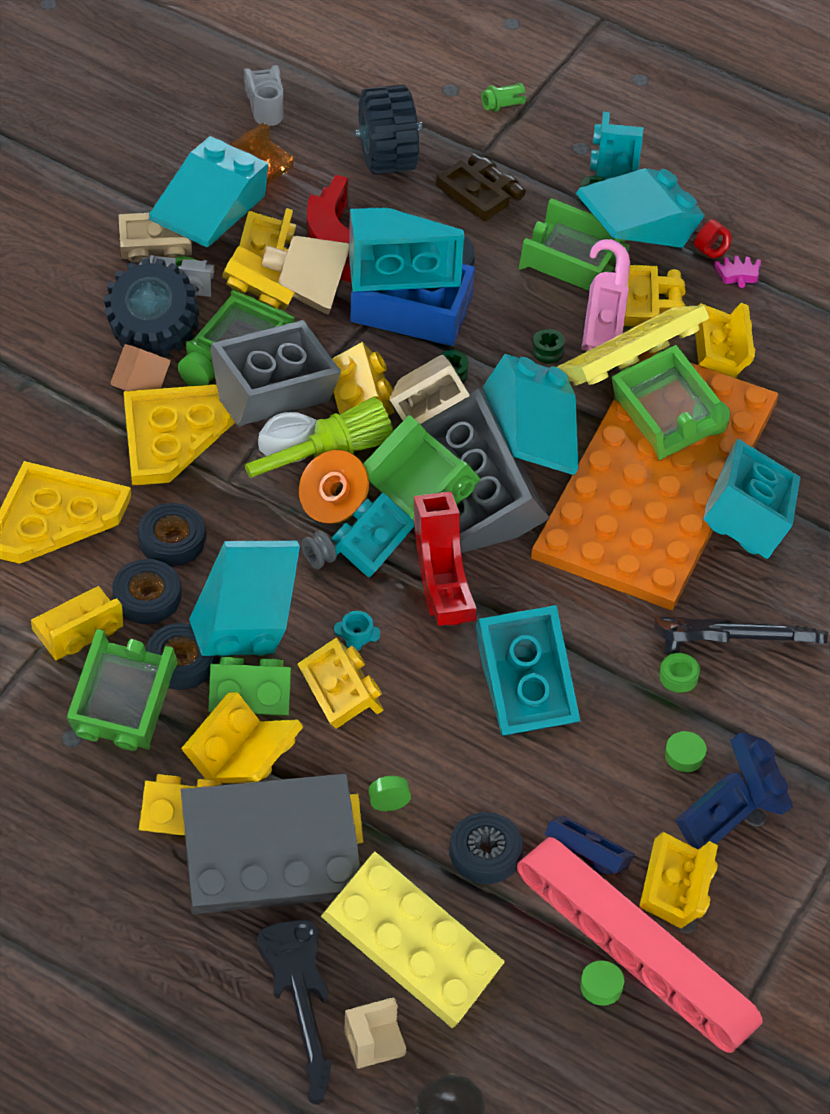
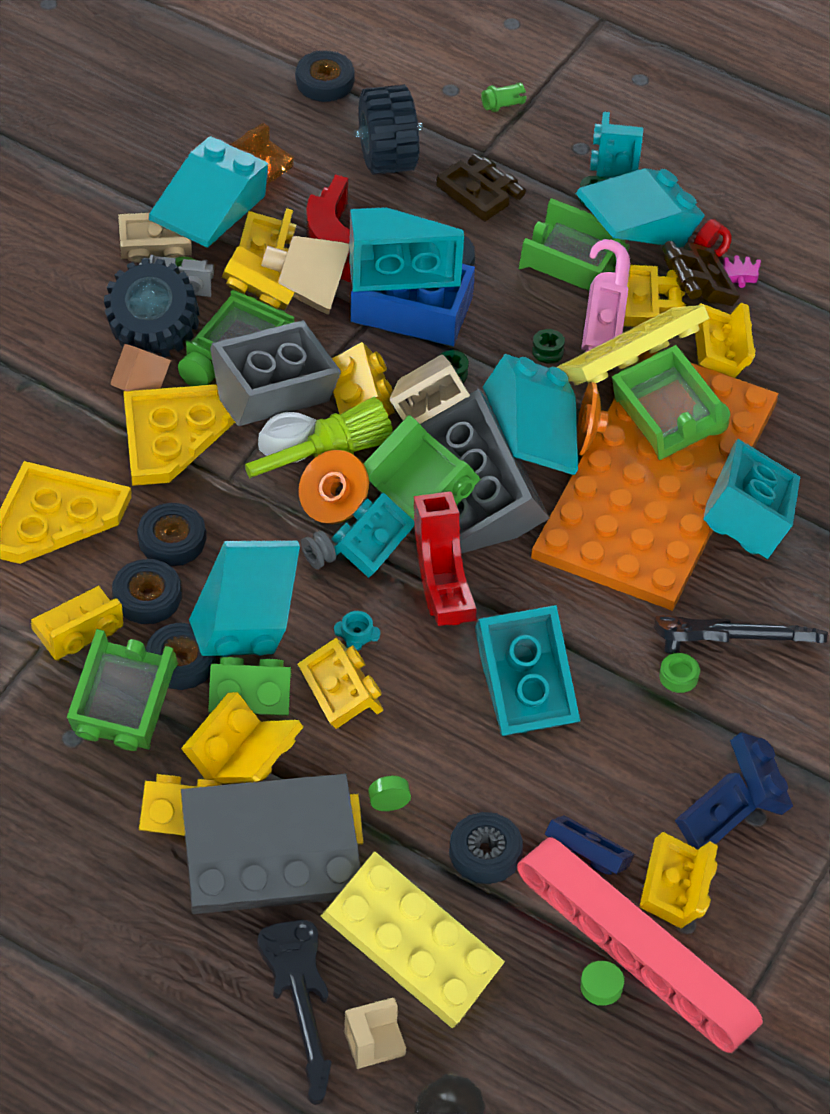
light grey piece [244,65,284,126] -> none
bright green tile [665,731,706,772] -> none
none -> black bush [295,50,355,102]
none -> orange dish [577,382,608,456]
none -> dark brown plate [662,241,740,306]

